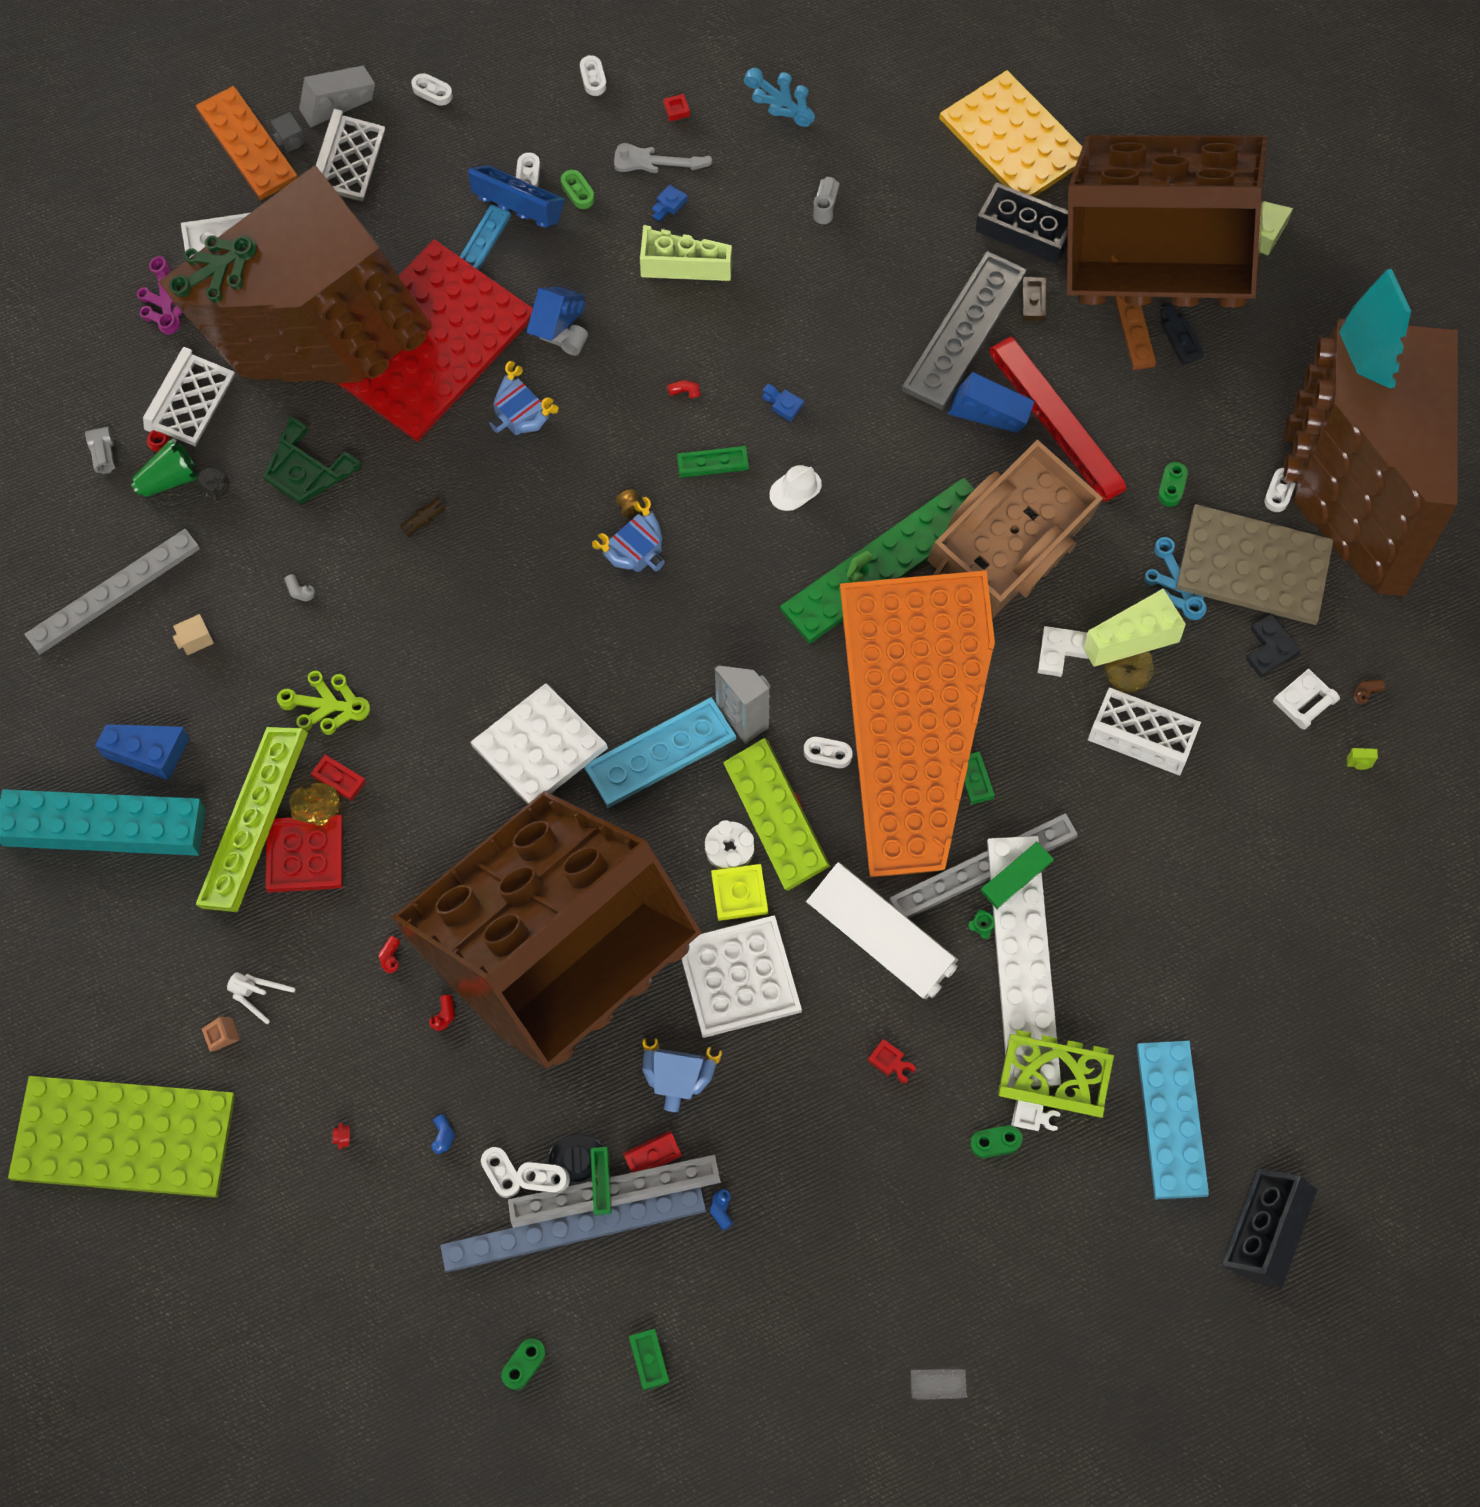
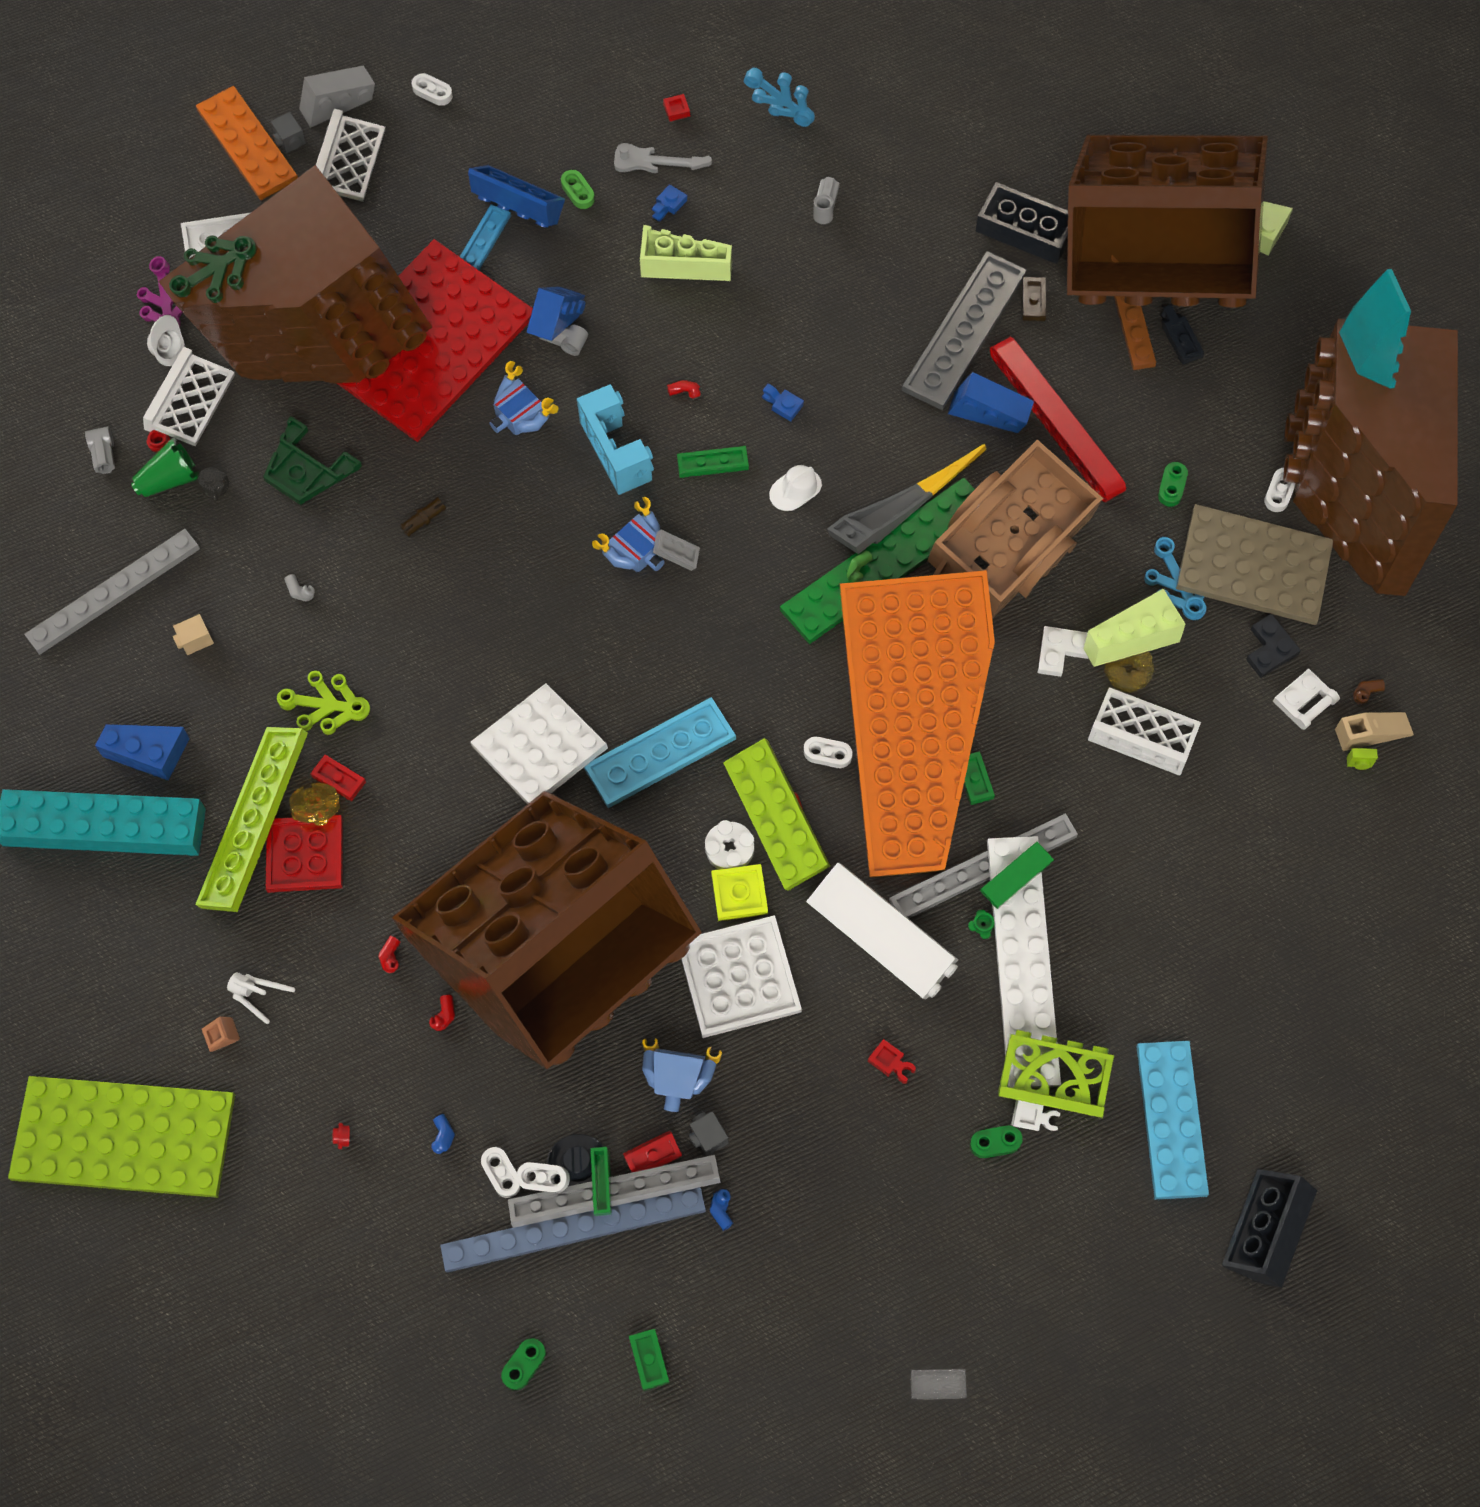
white plate [516,153,540,187] -> none
white plate [580,56,606,96] -> none
pearl gold wheel [615,489,644,518] -> none
light grey slope [715,666,770,744] -> none
yellow plate [939,71,1082,197] -> none
none -> white piece [147,315,185,366]
none -> medium azure plate [577,384,654,495]
none -> light grey plate [653,530,700,571]
none -> dark grey brick [688,1112,729,1157]
none -> dark grey plate [827,444,986,554]
none -> tan slope [1335,712,1414,751]

